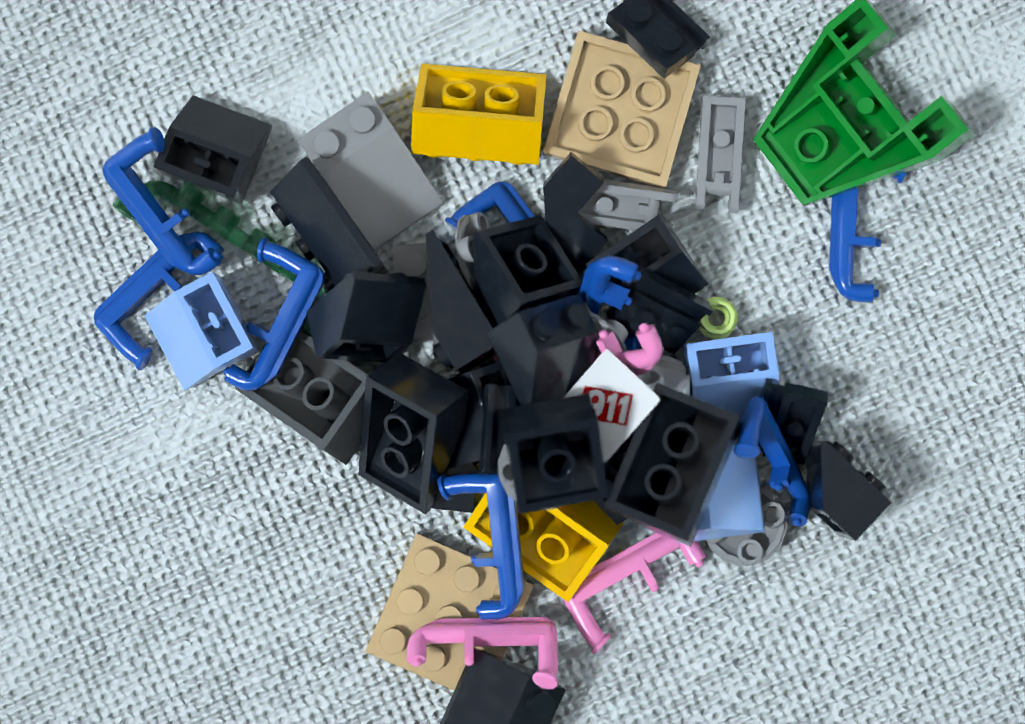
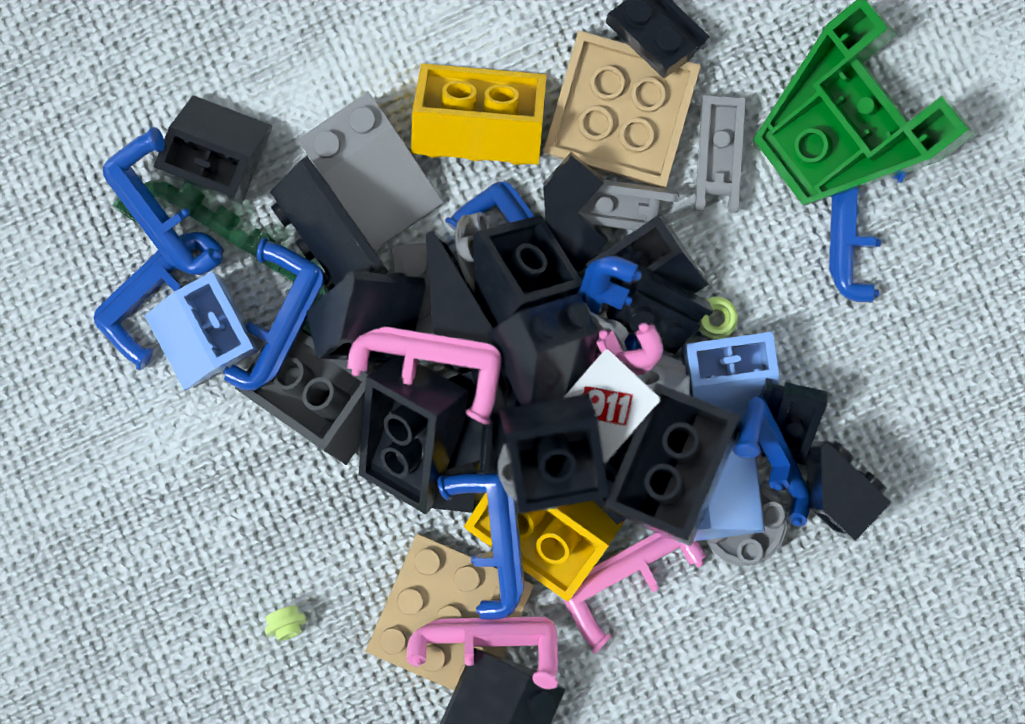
none -> yellowish green plate [264,605,307,641]
none -> bright pink piece [347,327,501,425]

